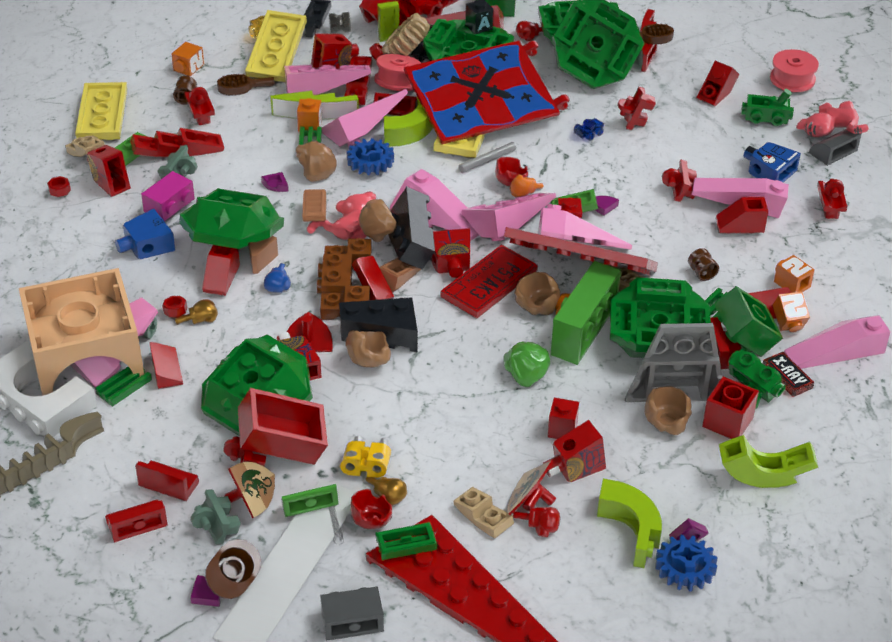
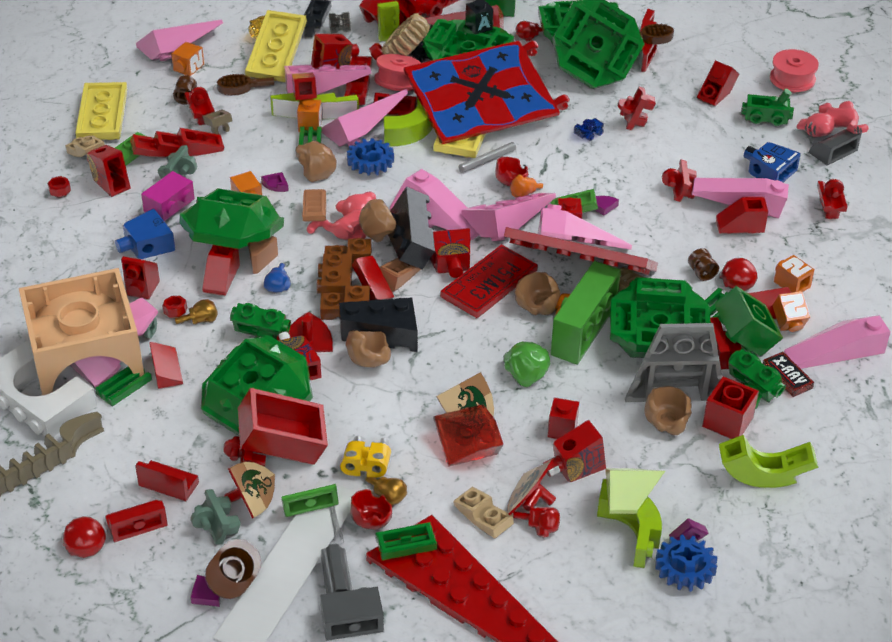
none -> red hair [62,516,106,558]
none -> red slope [121,256,160,299]
none -> bright pink wedge [135,19,223,61]
none -> dark tan tile [203,110,233,134]
none -> orange brick [230,171,262,195]
none -> green brick [230,303,291,340]
none -> red brick [292,72,317,100]
none -> dark grey axle [320,544,352,594]
none -> clear red slope [433,404,504,467]
none -> shield [436,372,494,437]
none -> yellowish green slope [605,468,665,514]
none -> red hair [720,258,758,291]

